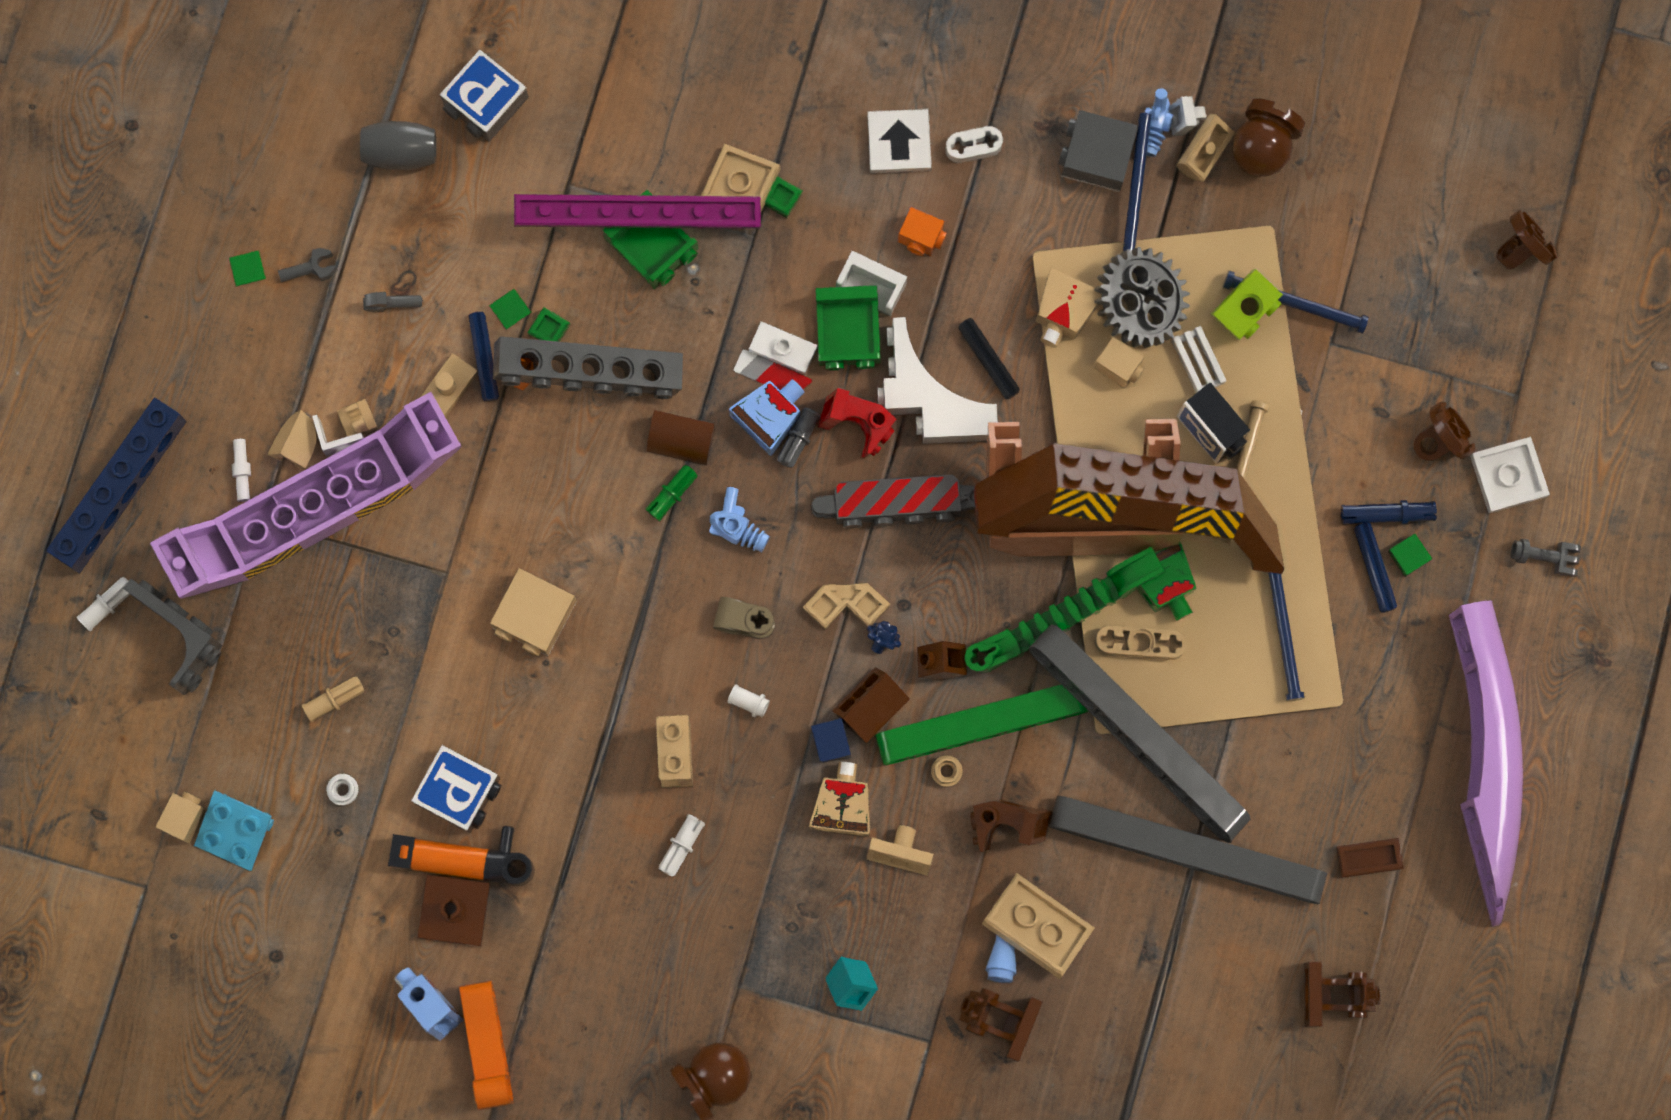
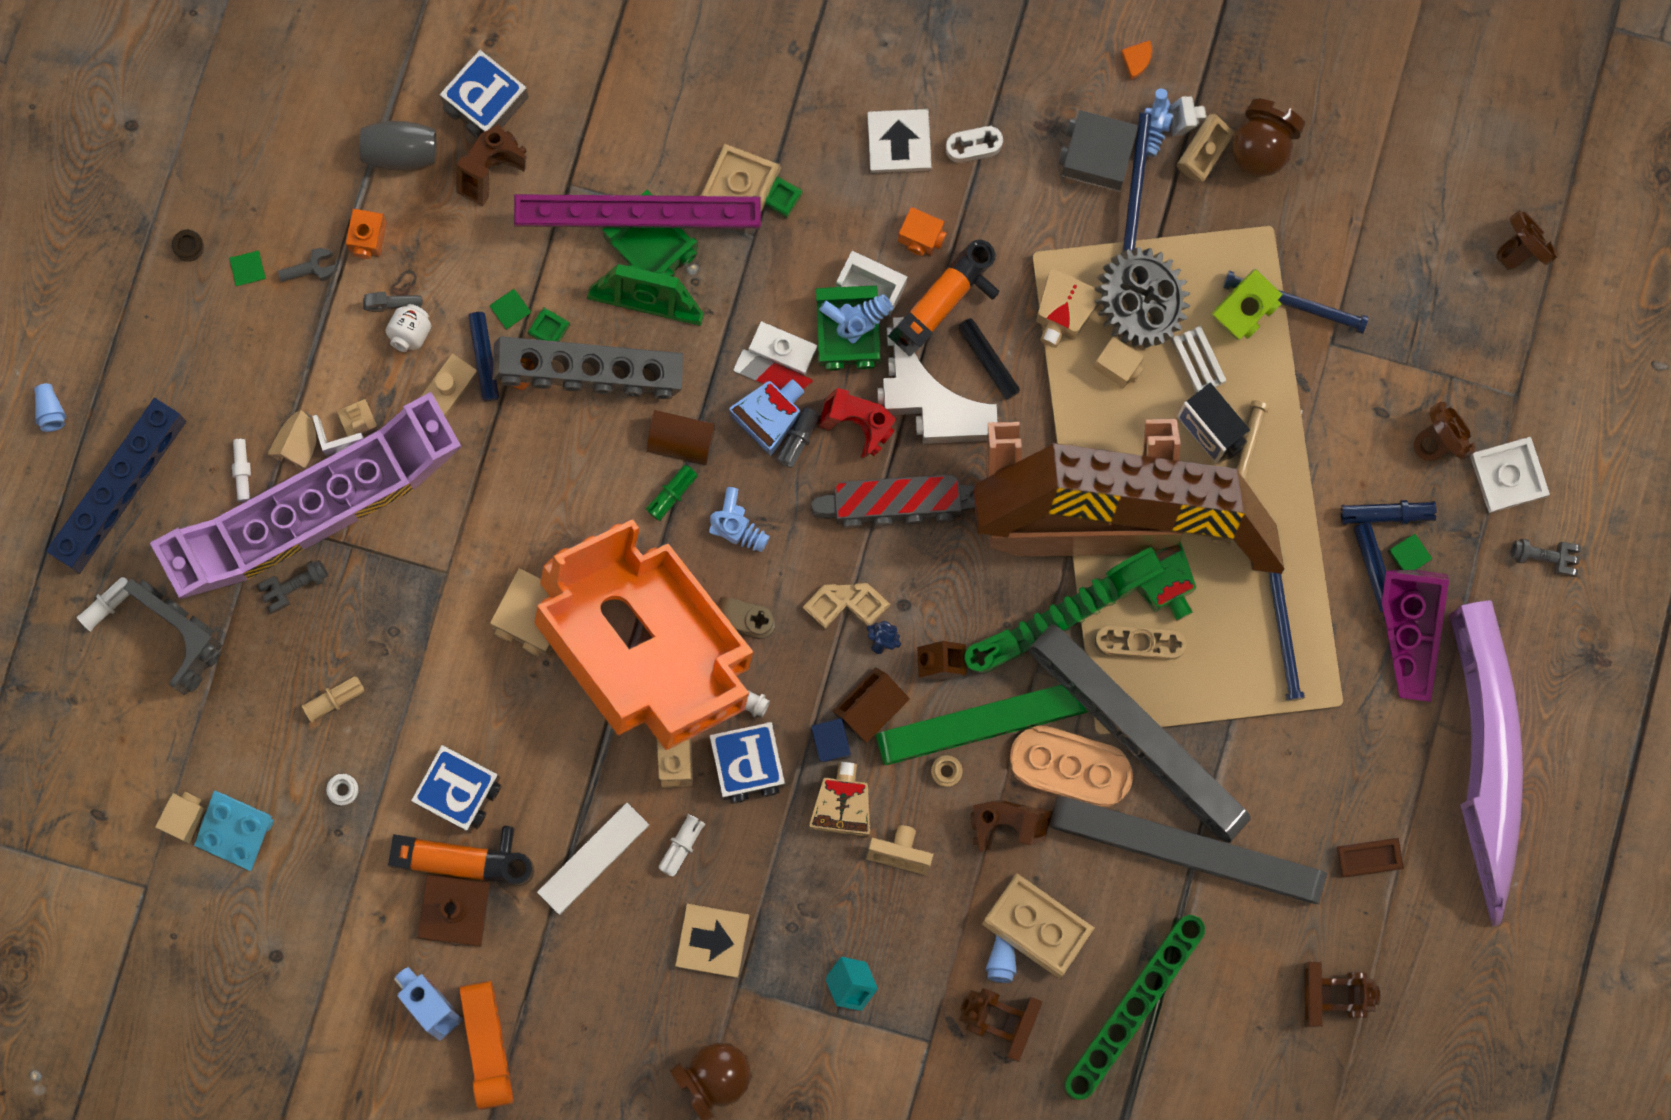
none -> light blue cone [34,383,66,432]
none -> dark brown tile [172,229,204,262]
none -> dark grey hinge [257,560,328,614]
none -> orange brick [346,209,387,259]
none -> white head [385,304,431,352]
none -> reddish brown tile [456,124,527,206]
none -> orange panel [534,519,753,750]
none -> white tile [537,803,650,915]
none -> green wing [587,264,704,326]
none -> tan tile [676,904,750,978]
none -> piece [710,722,785,804]
none -> light blue piece [819,294,893,343]
none -> piece [888,239,1000,357]
none -> light nougat tile [1010,726,1133,807]
none -> green beam [1064,915,1205,1100]
none -> orange tile [1121,40,1152,80]
none -> magenta wedge [1382,570,1449,702]

